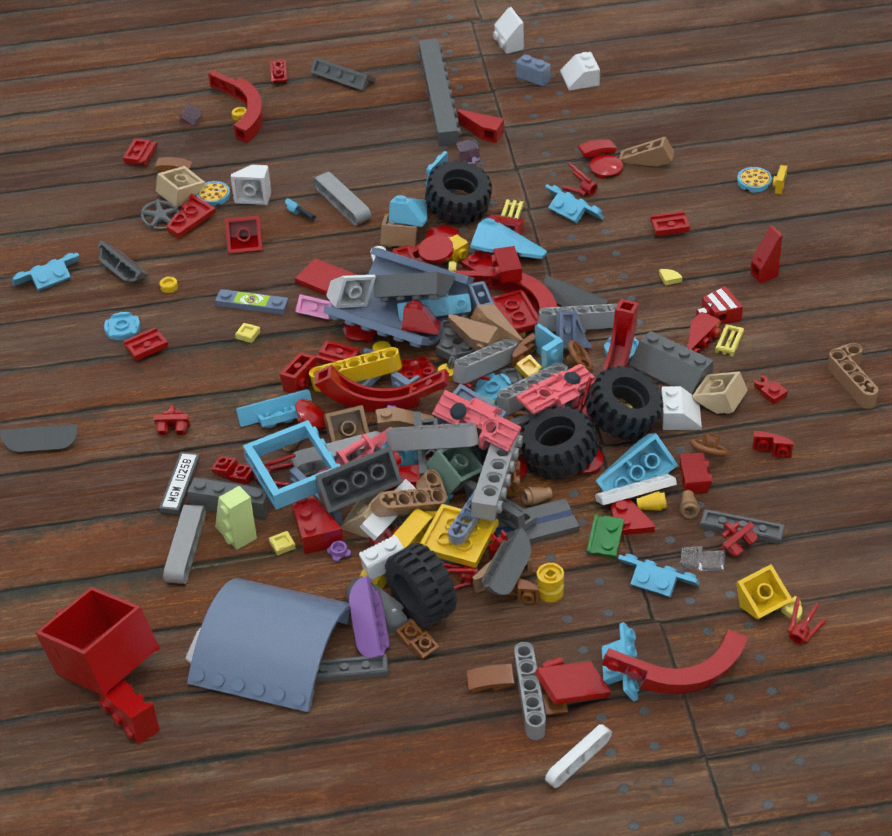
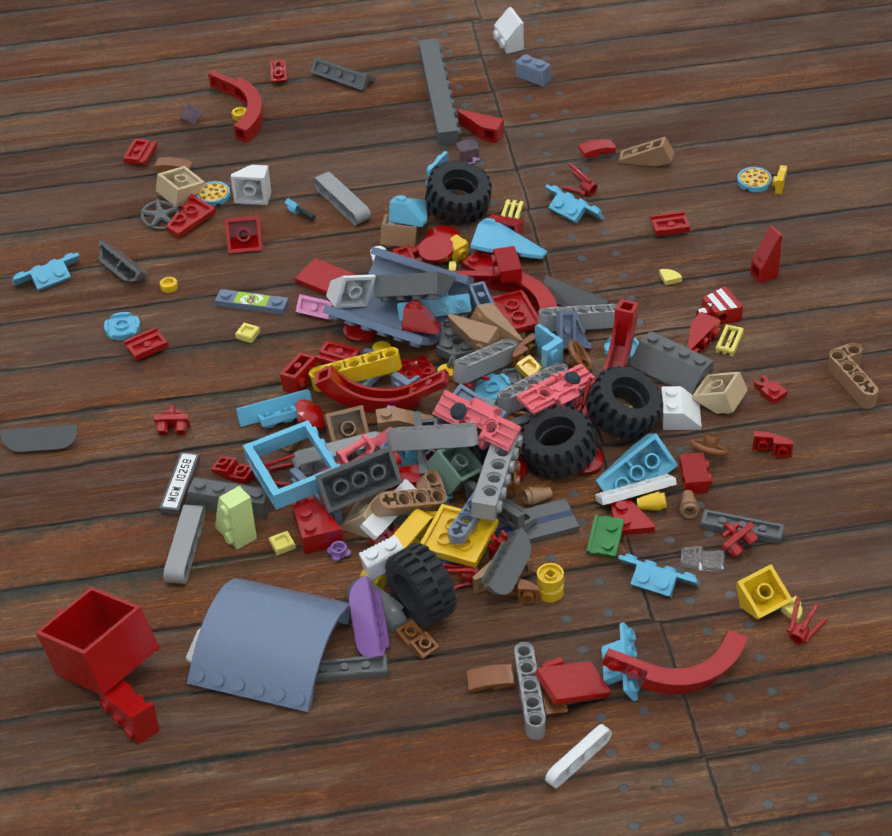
white slope [560,52,600,91] -> none
red dish [590,155,623,179] -> none

